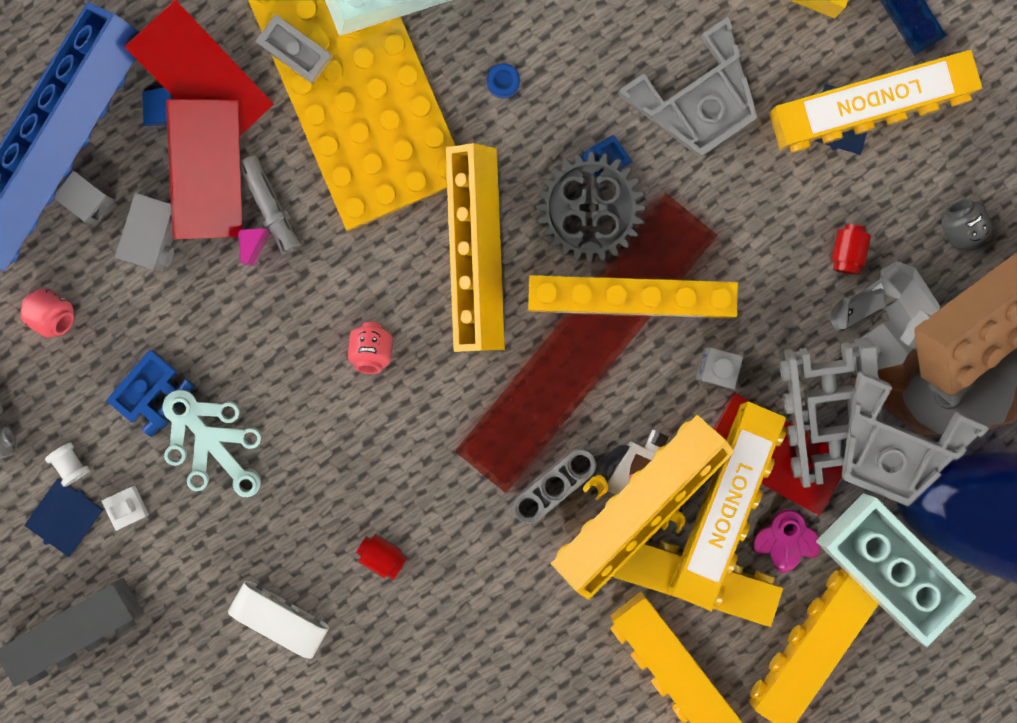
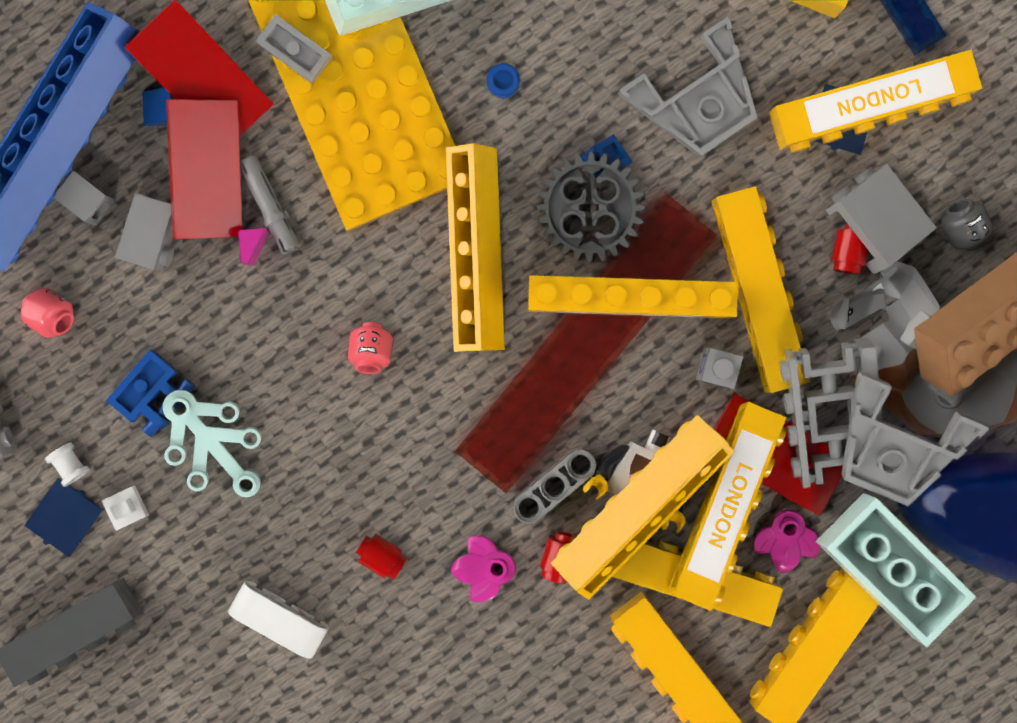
none -> dark pink plate [451,536,516,602]
none -> red brick [540,531,576,584]
none -> yellow brick [711,186,810,393]
none -> light grey panel [825,164,936,274]

